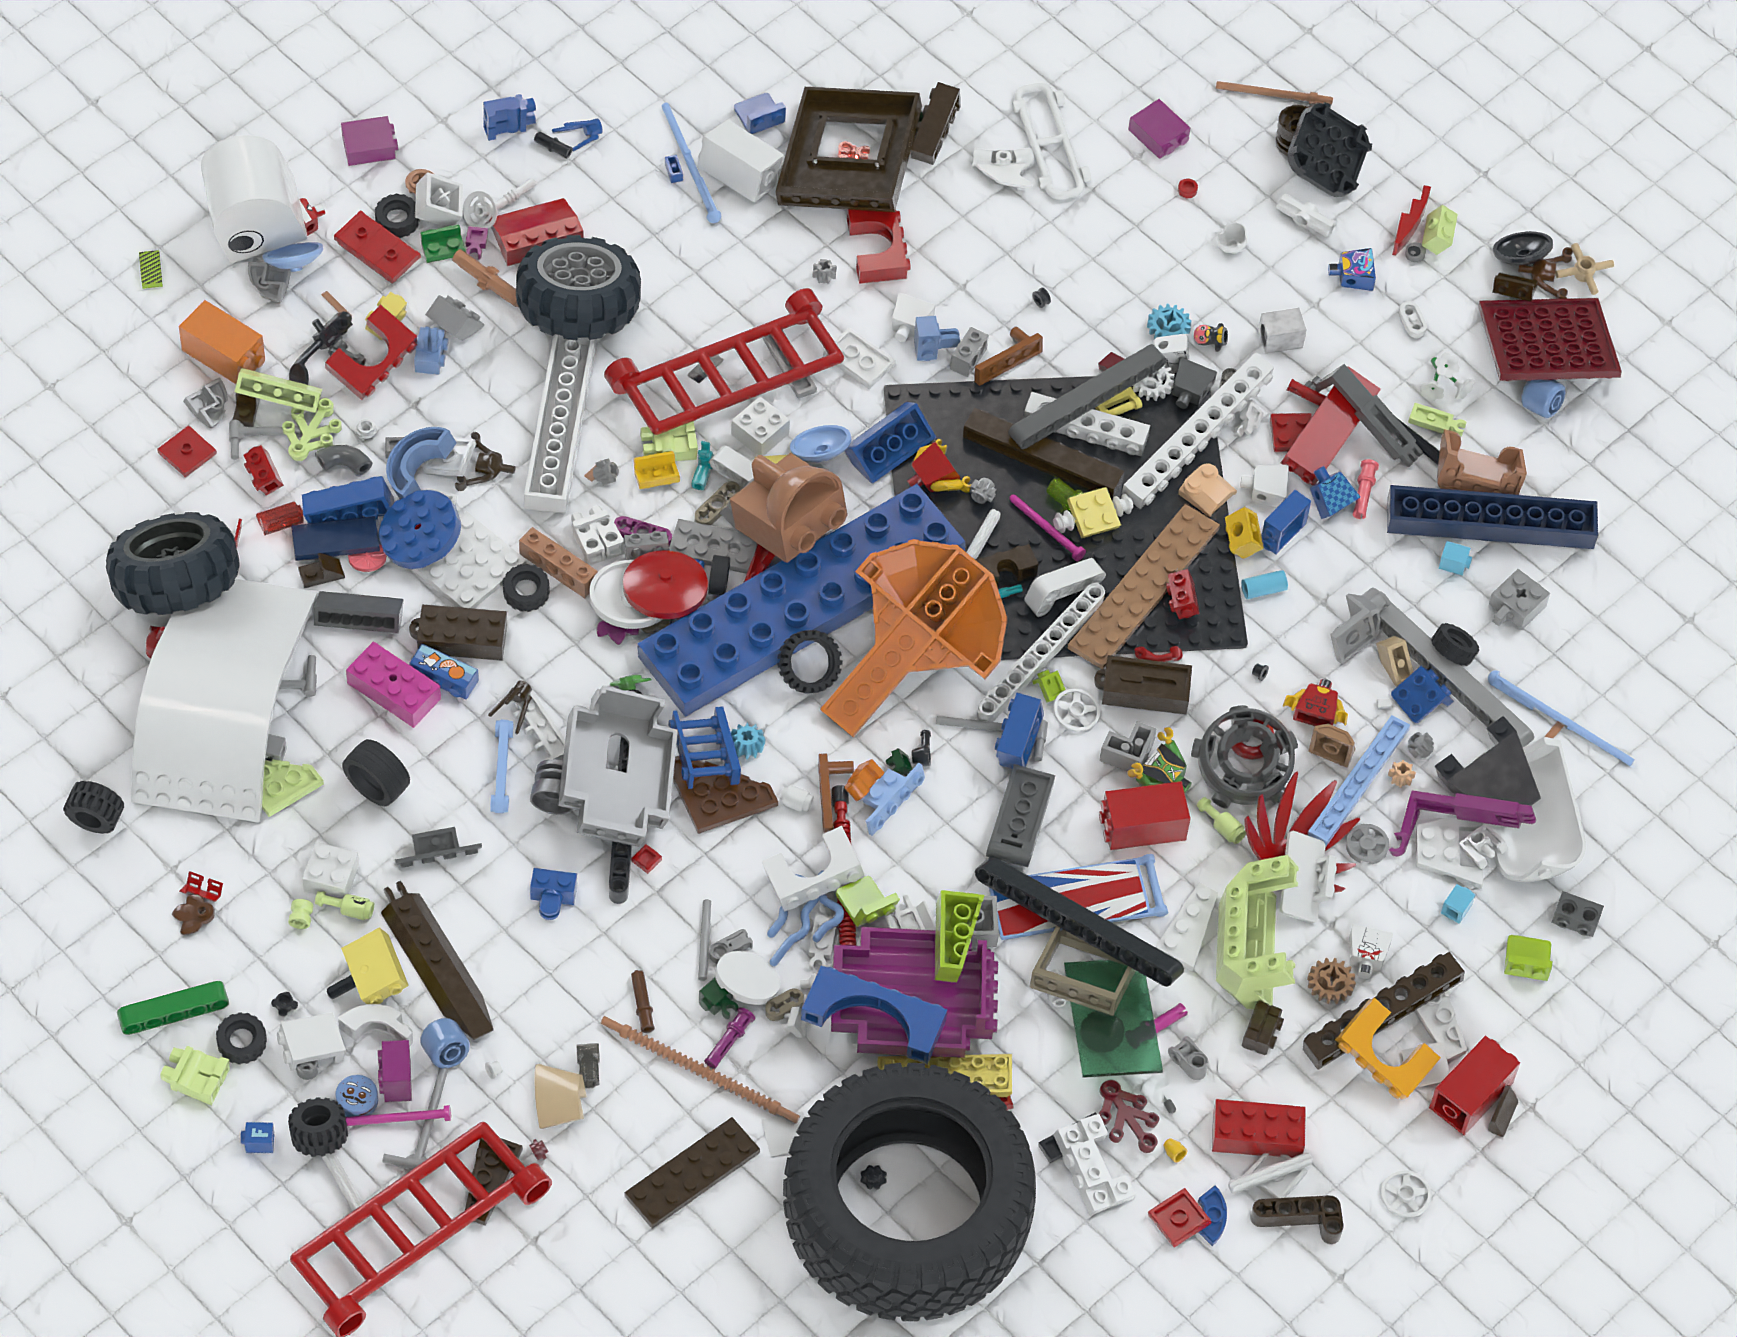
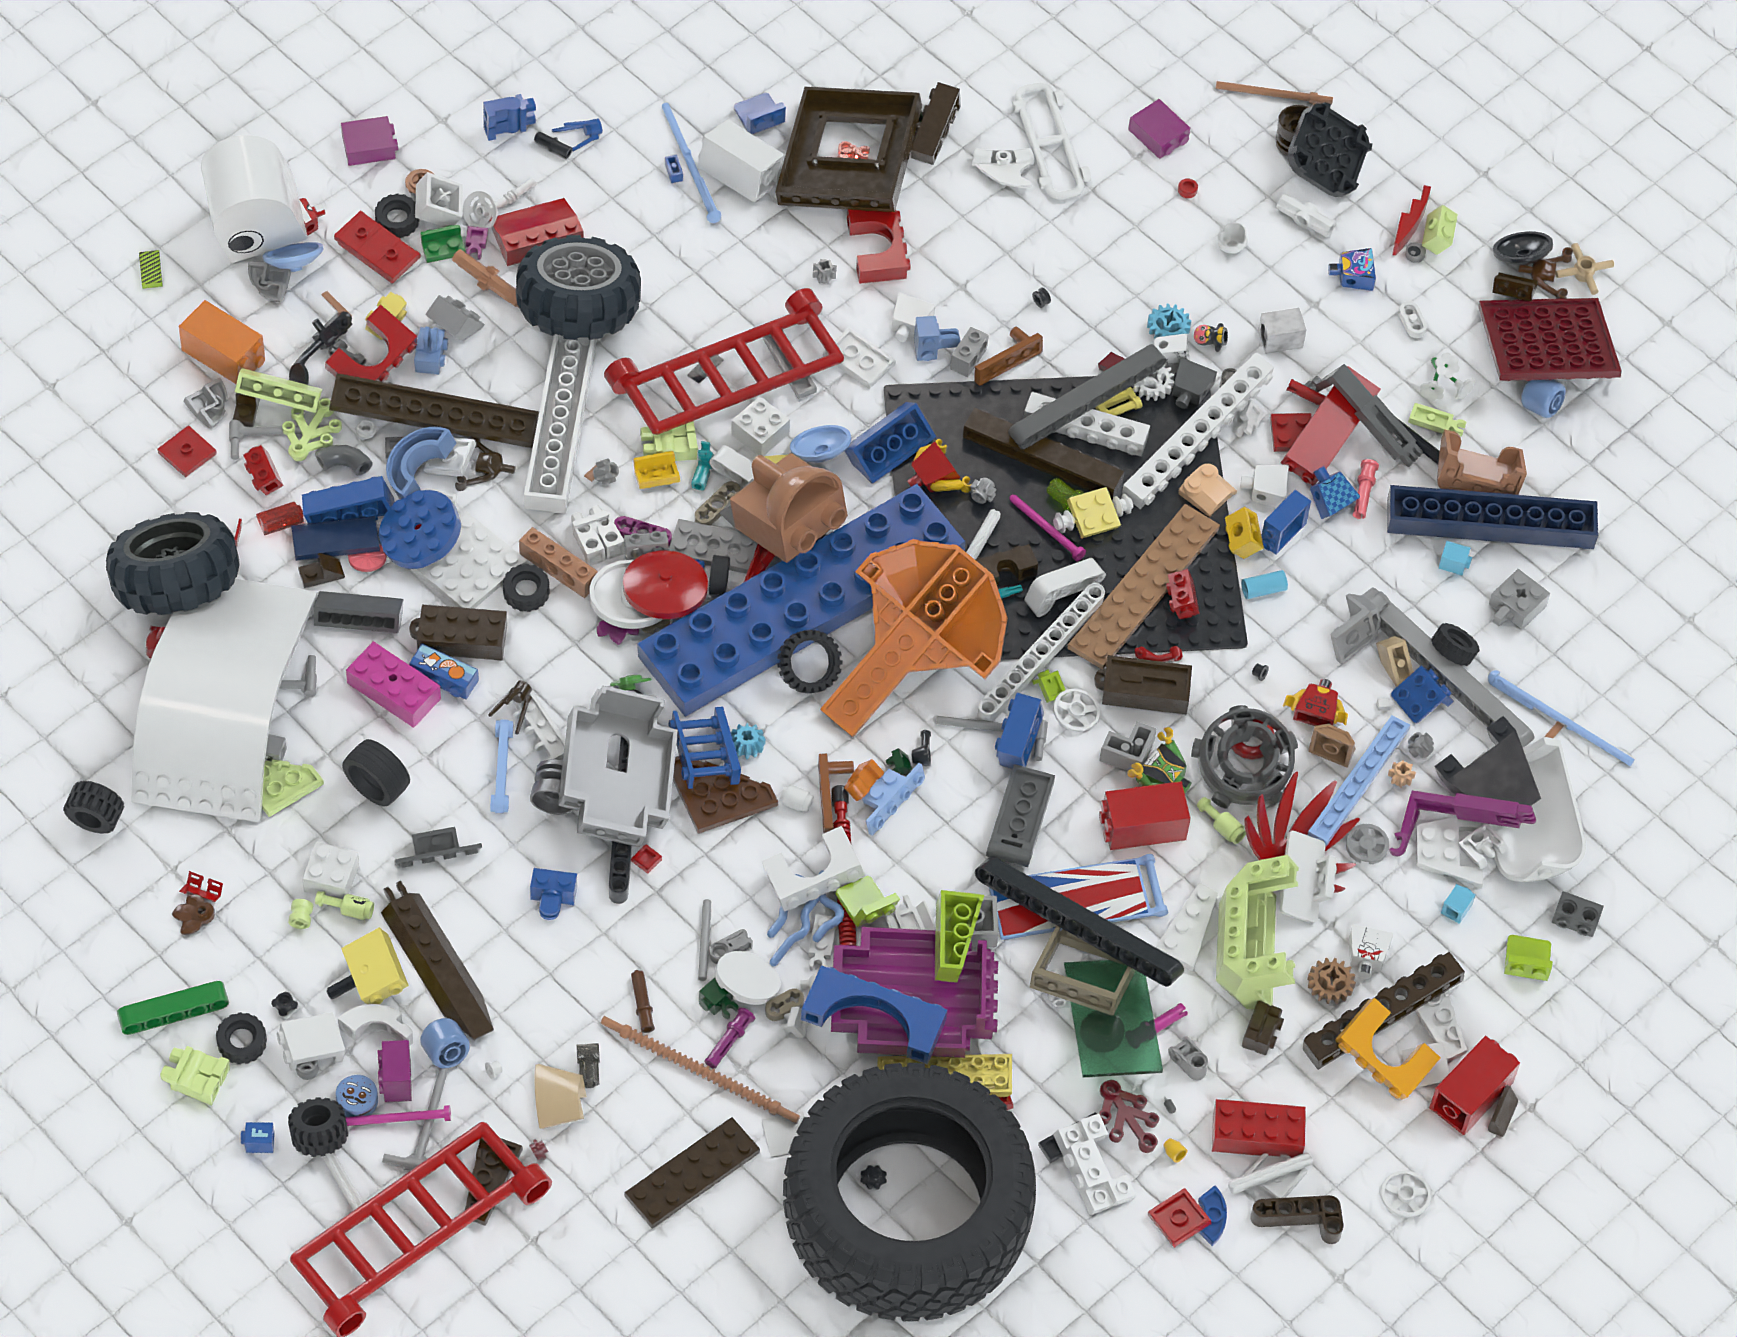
none -> dark brown plate [329,373,540,449]

